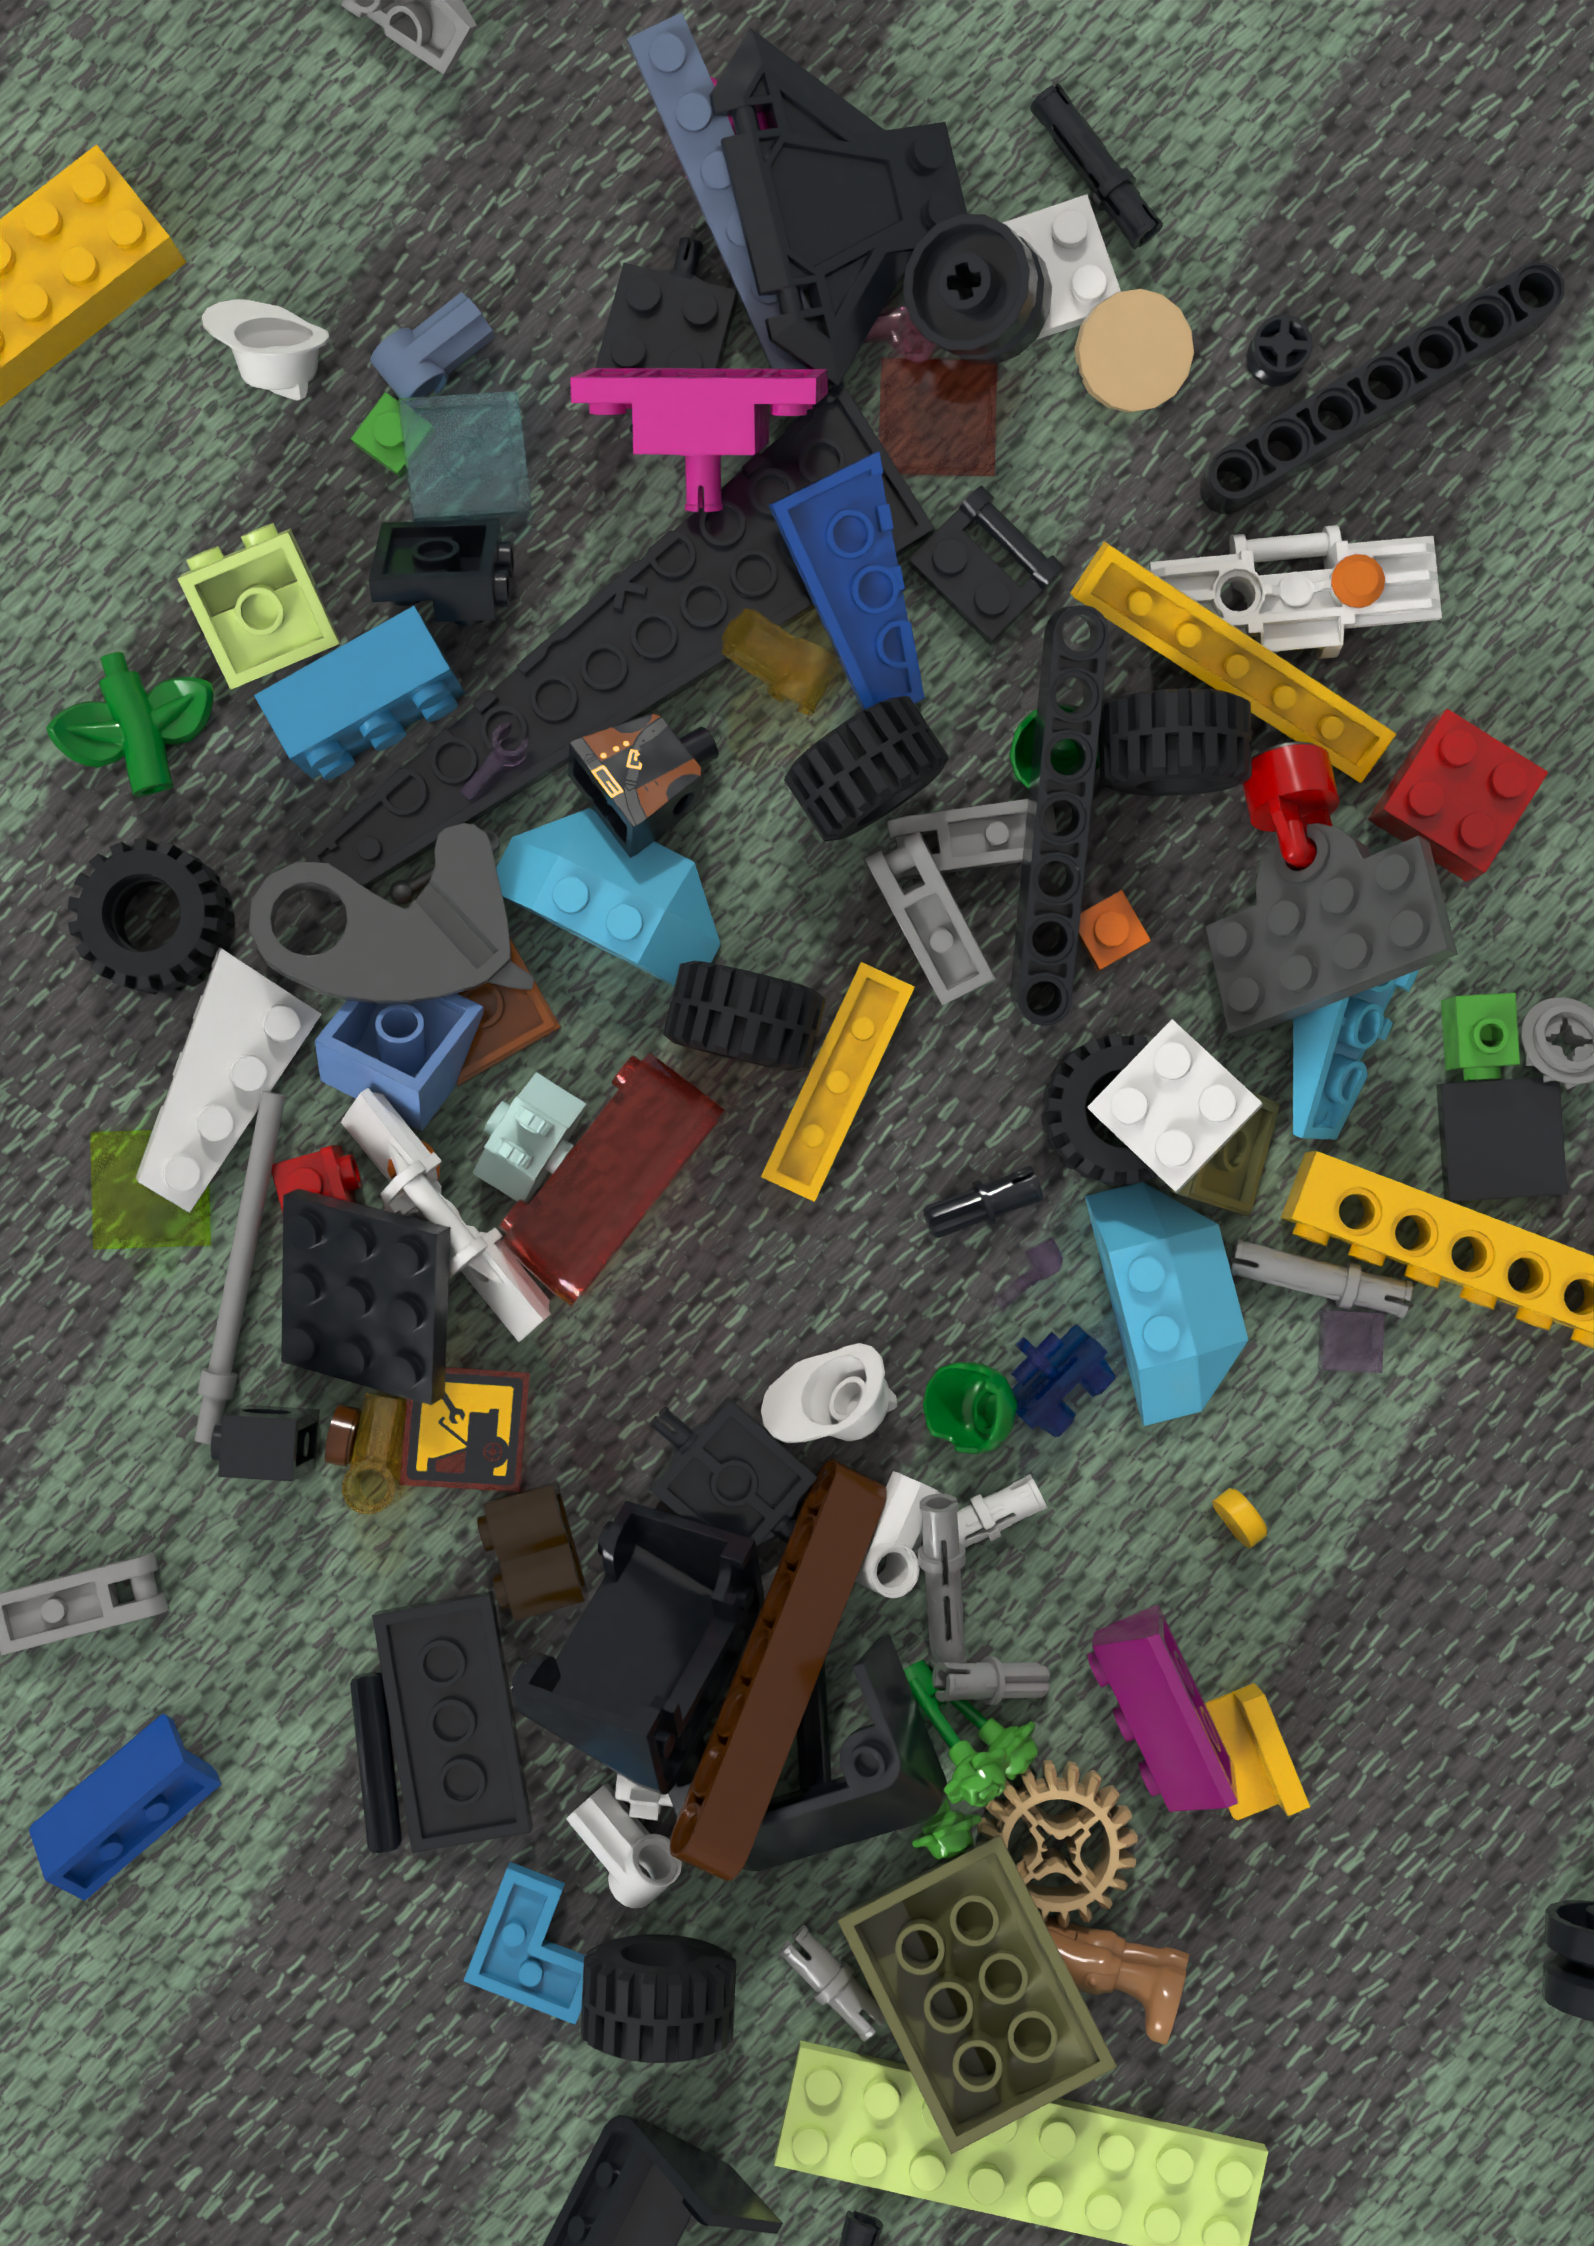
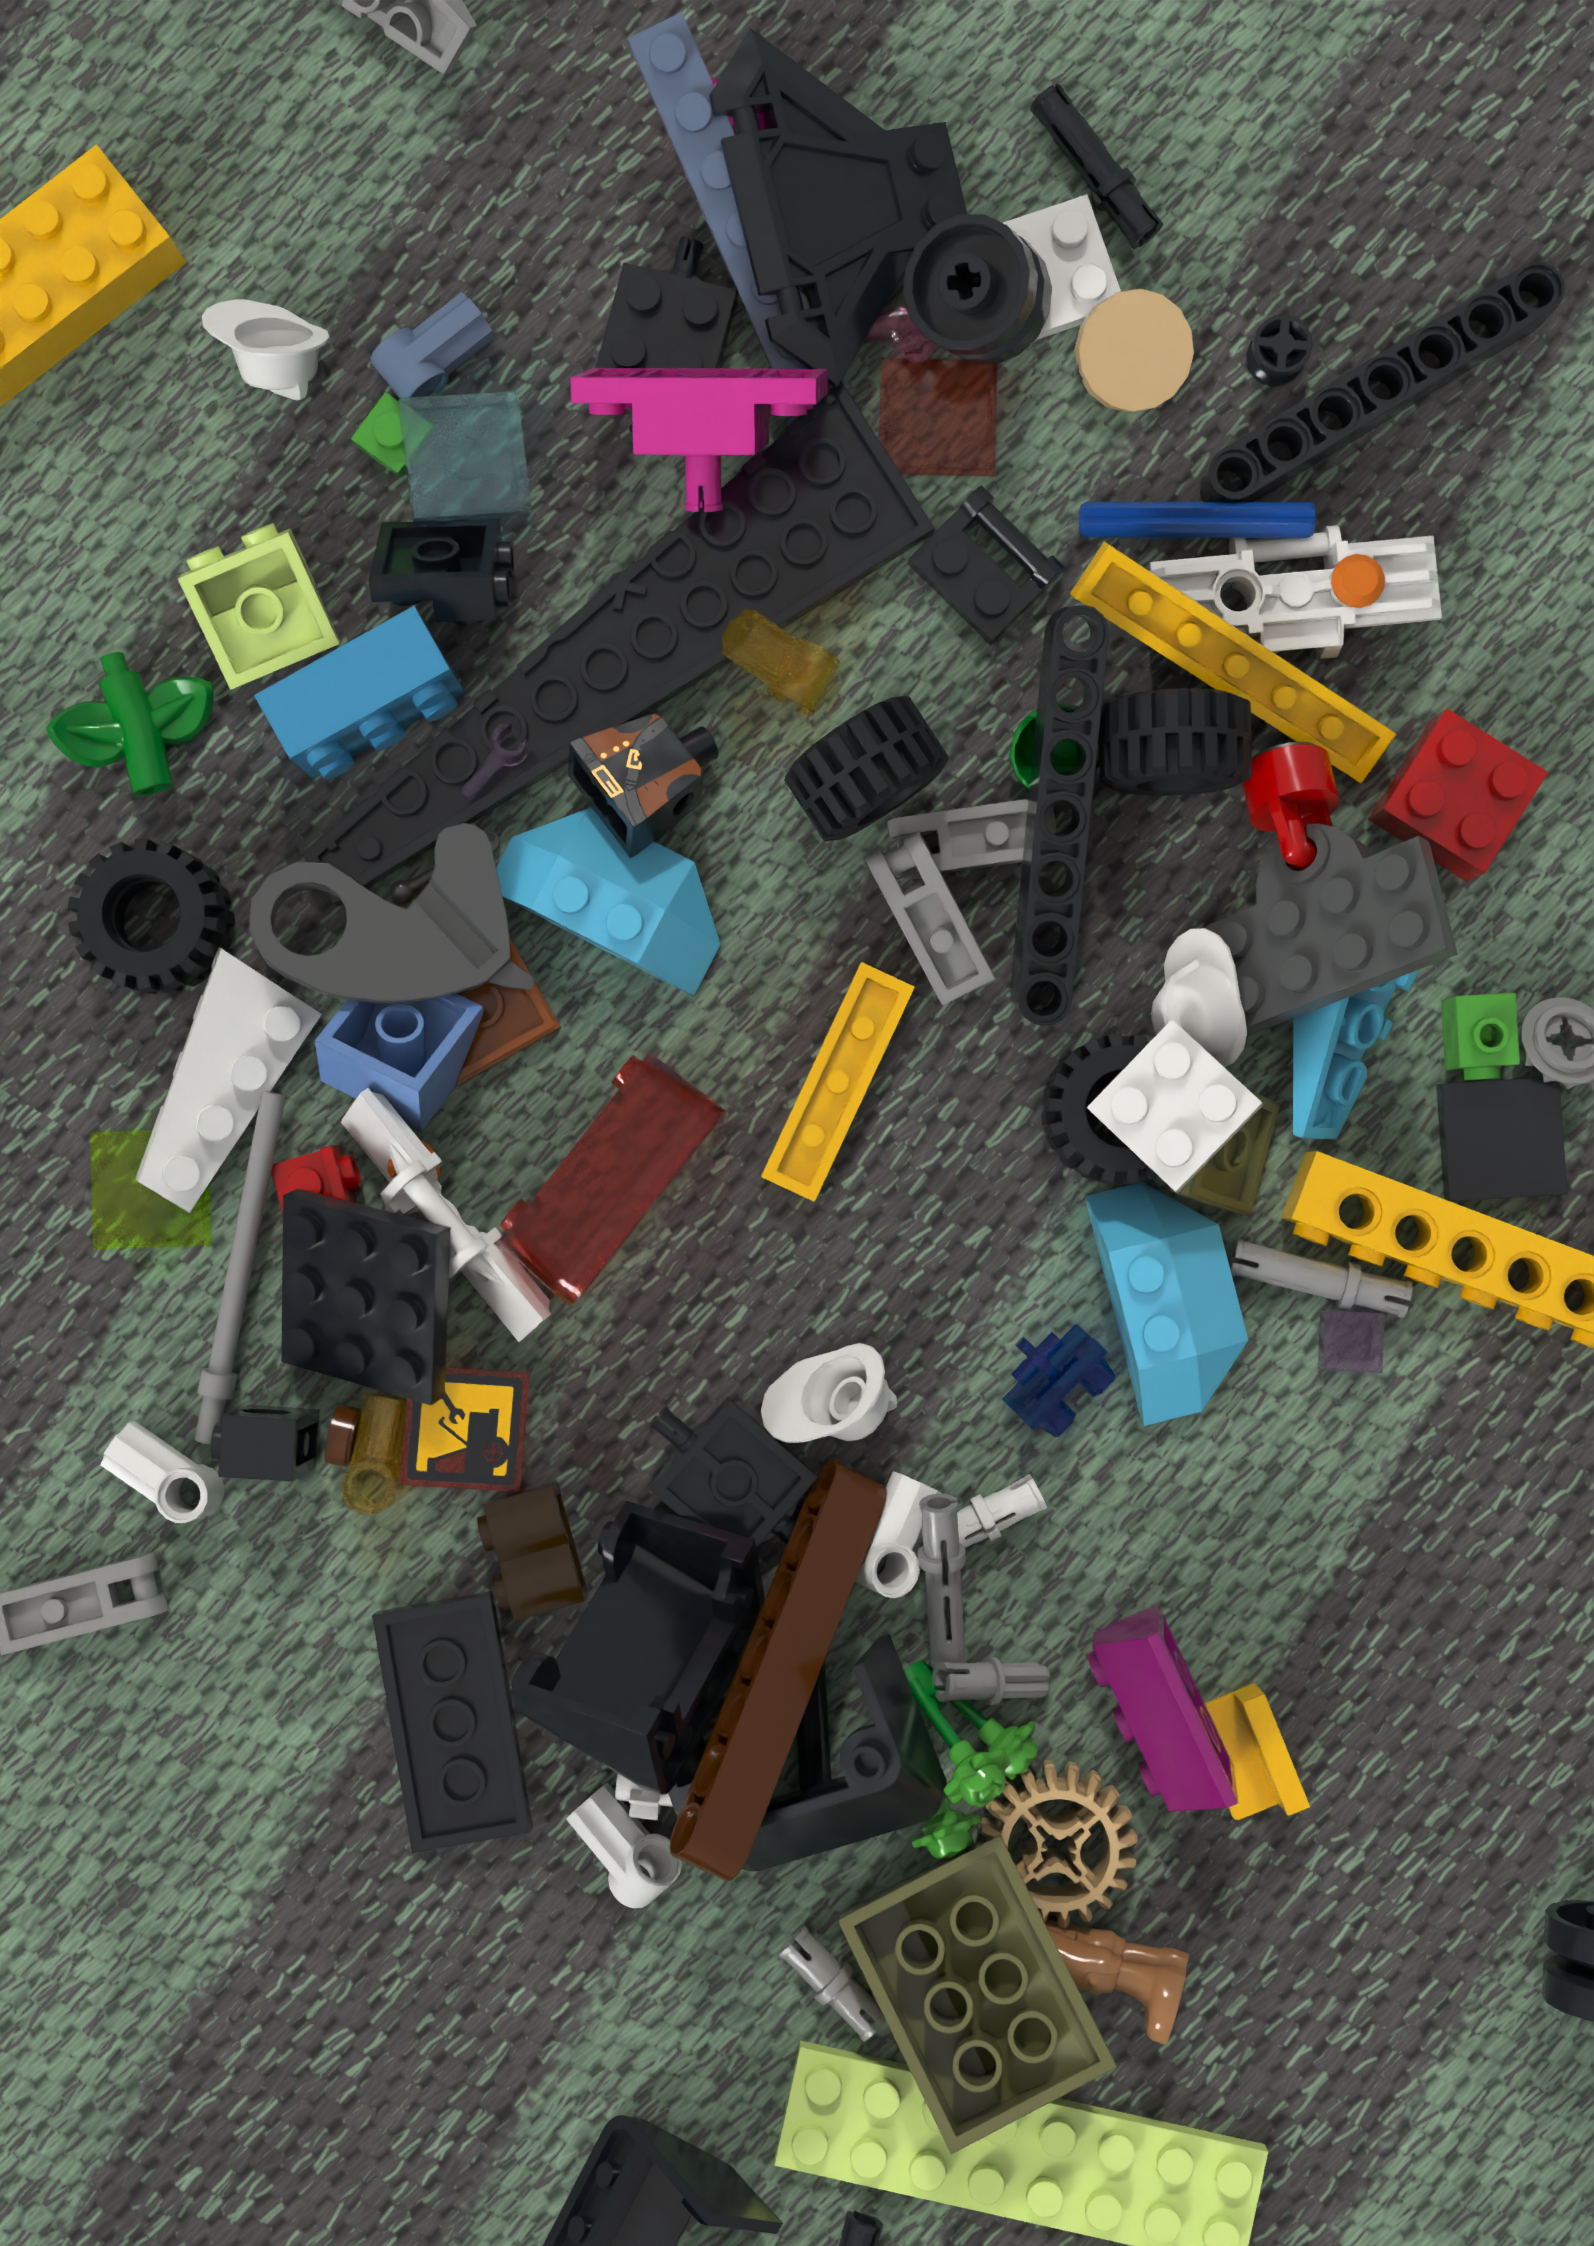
blue panel [29,1714,222,1901] -> none
black axle [350,1672,402,1853] -> none
dark azure plate [464,1862,586,2025] -> none
light aqua hinge [473,1072,588,1205] -> none
black tyre [581,1934,736,2063] -> none
black tyre [663,961,826,1073] -> none
blue wing [768,451,925,711] -> none
black axle [923,1166,1043,1238] -> none
green hair [923,1362,1017,1455] -> none
clear purple hand [994,1238,1063,1310] -> none
orange plate [1078,890,1151,972] -> none
yellow tile [1212,1488,1268,1549] -> none
none -> white piece [100,1421,224,1523]
none -> blue axle [1079,502,1316,538]
none -> white piece [1151,928,1247,1068]

